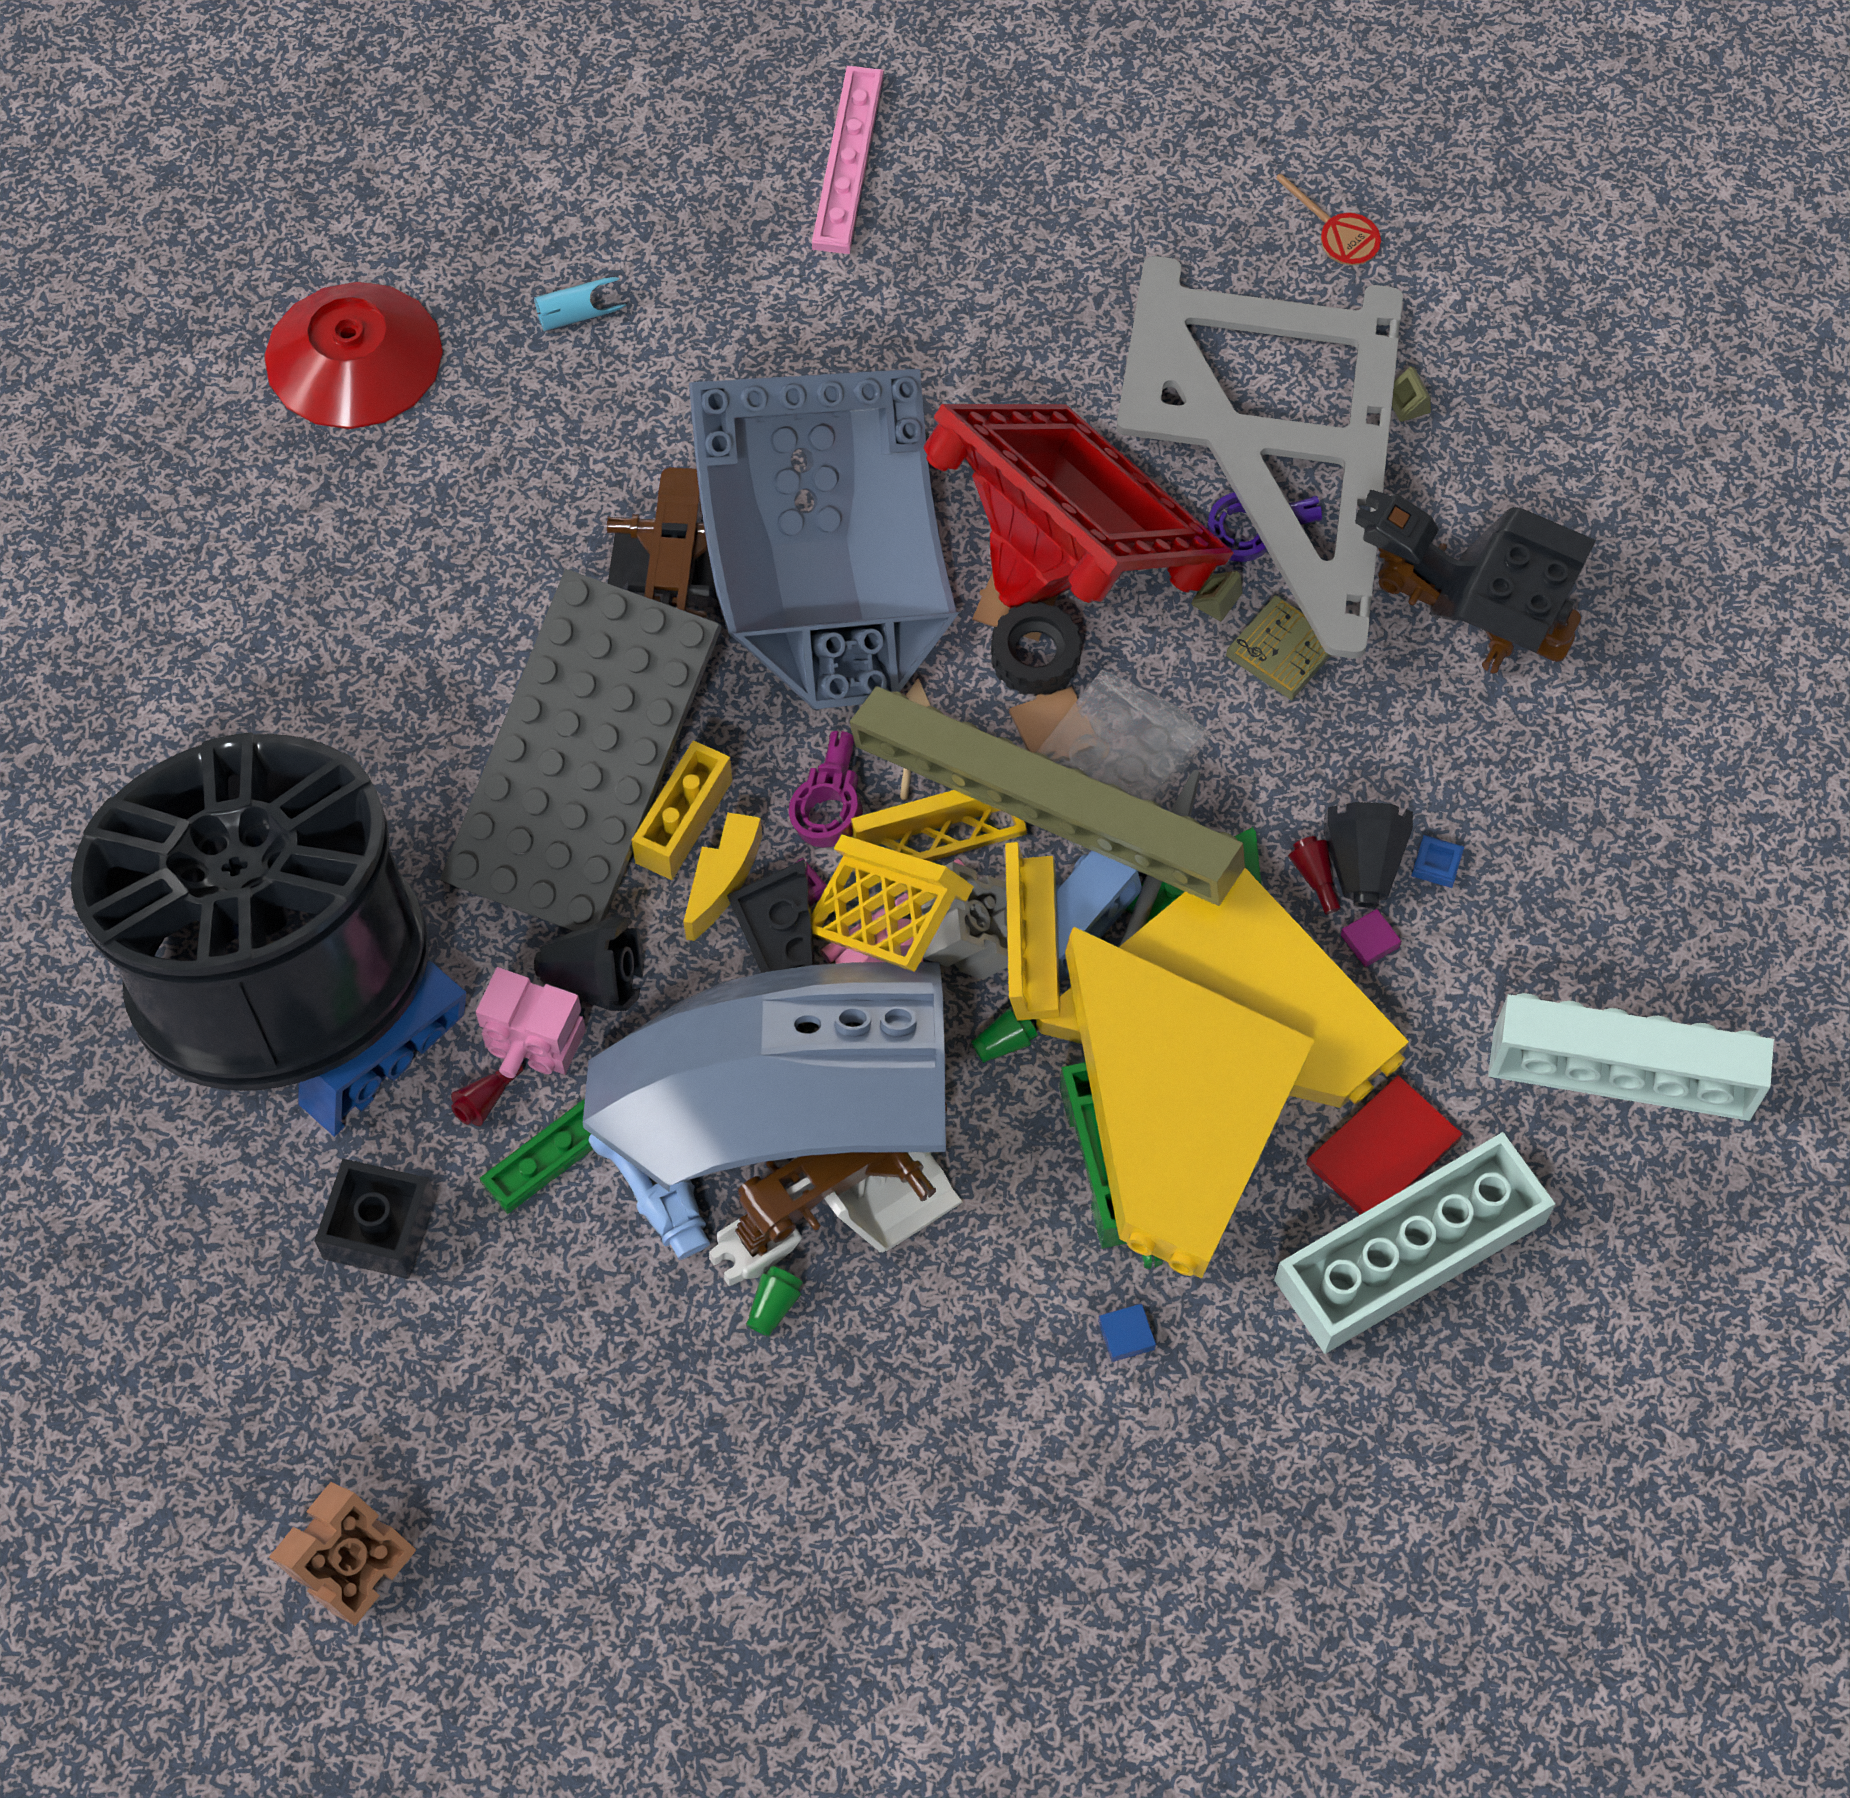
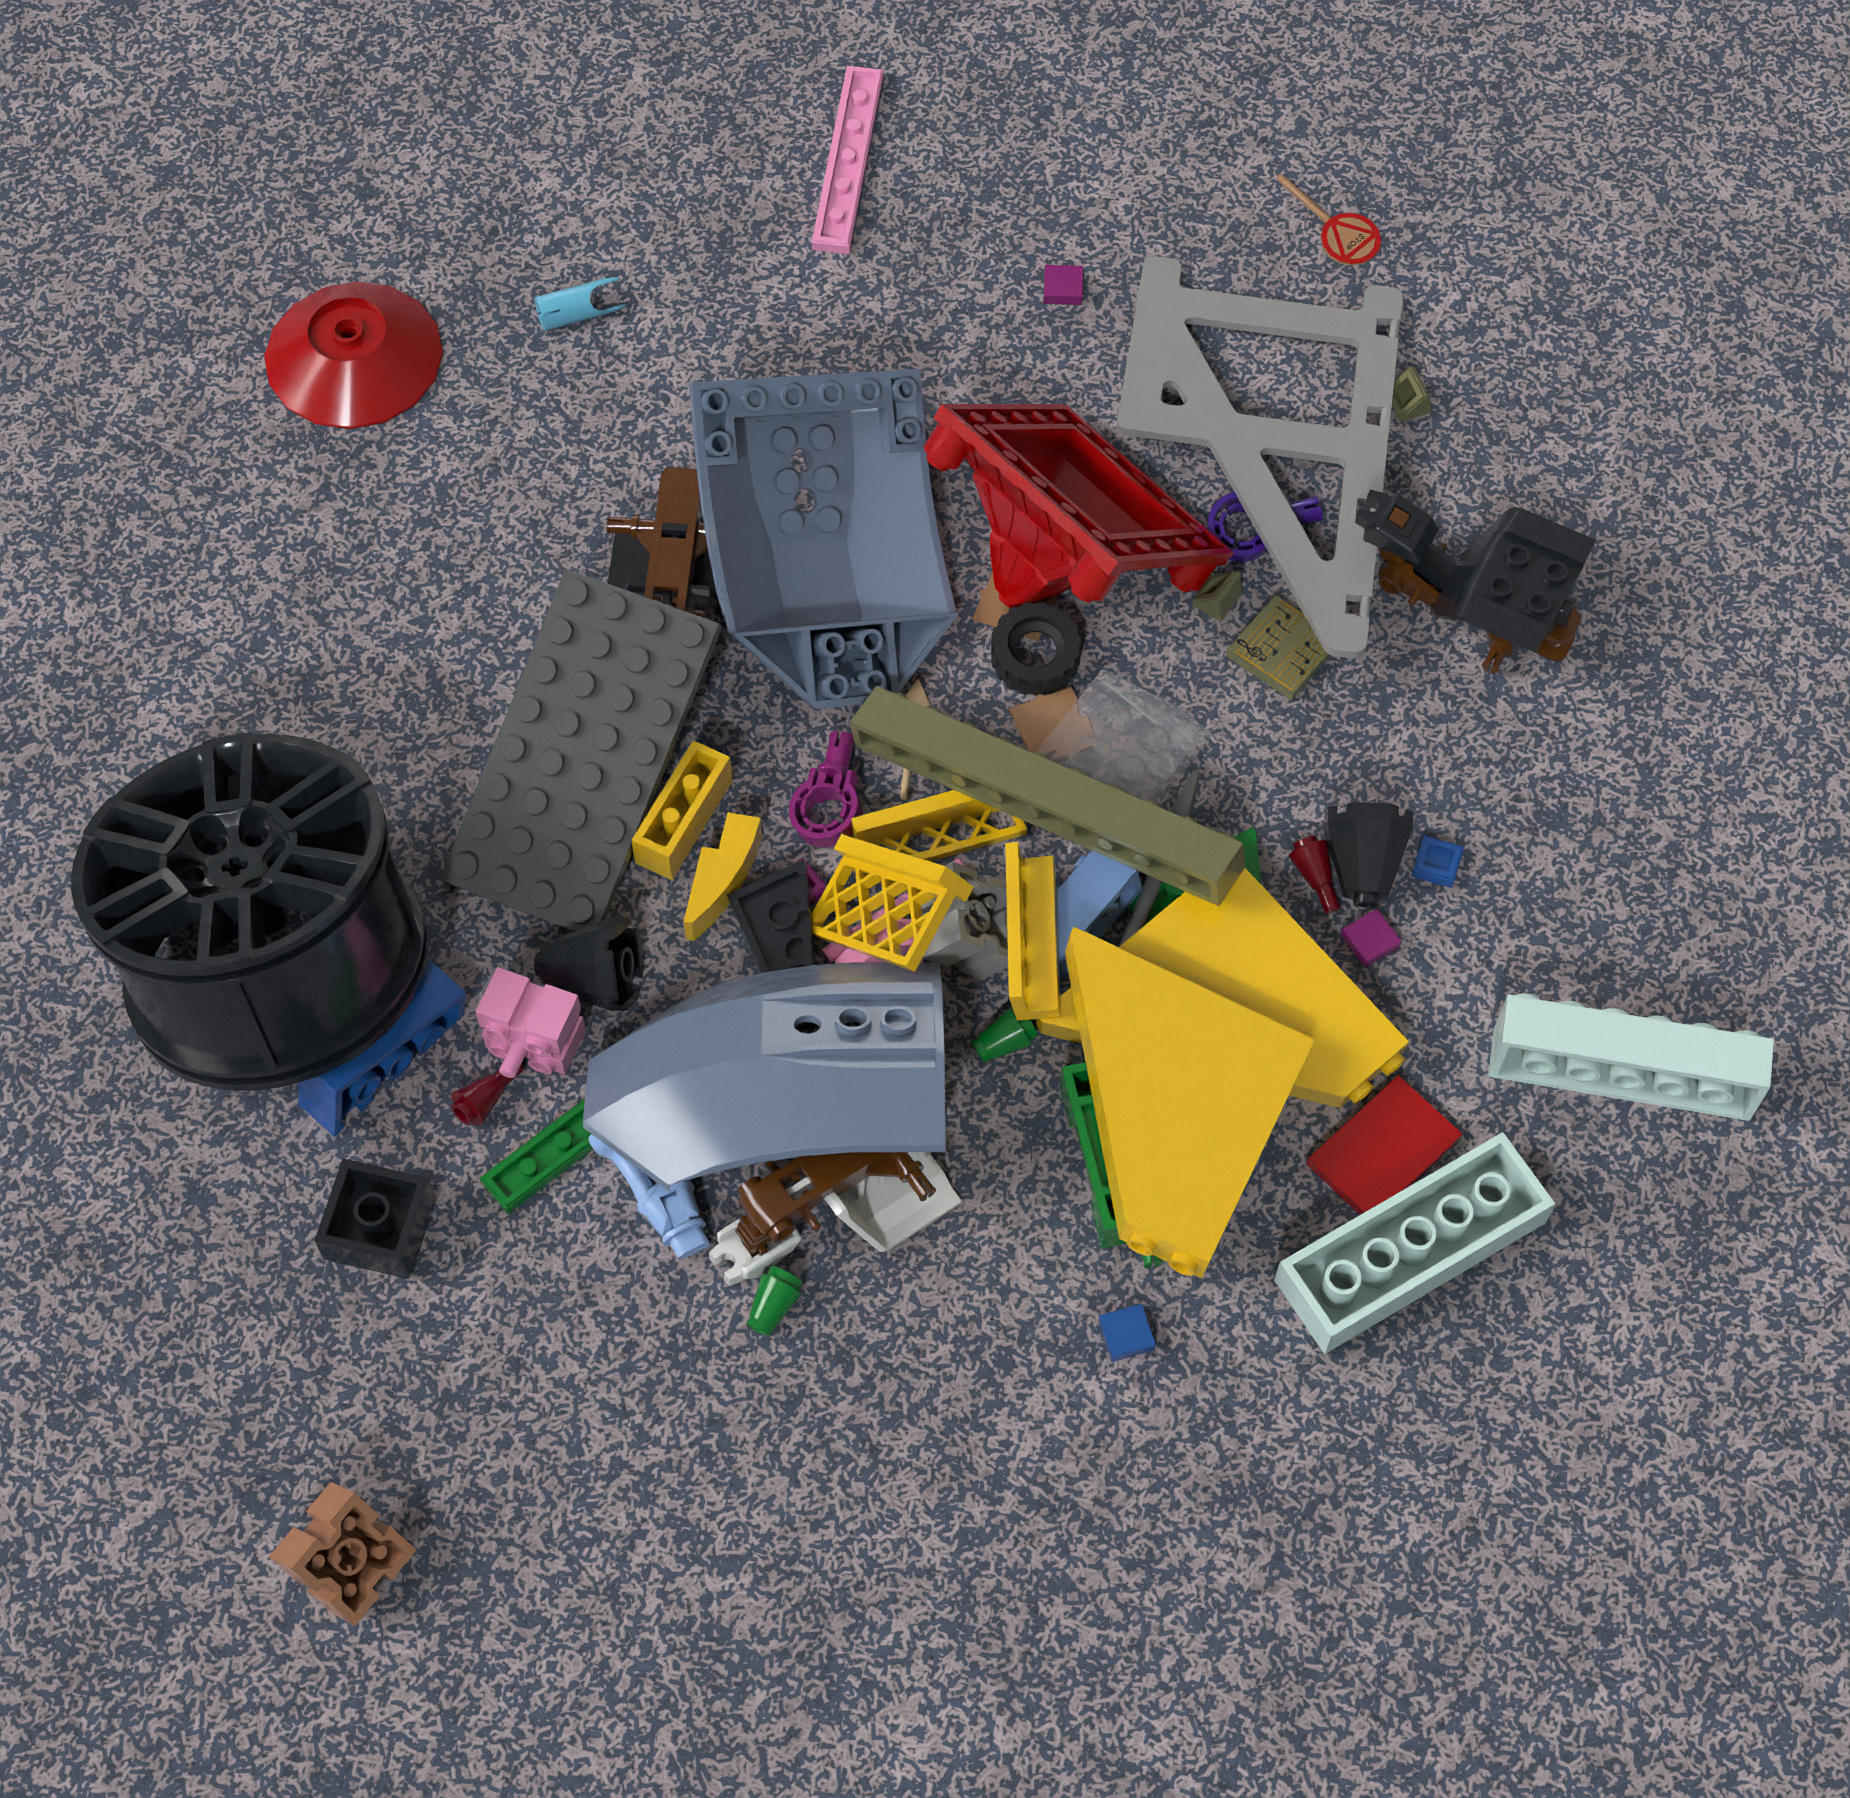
none -> magenta tile [1043,265,1083,305]

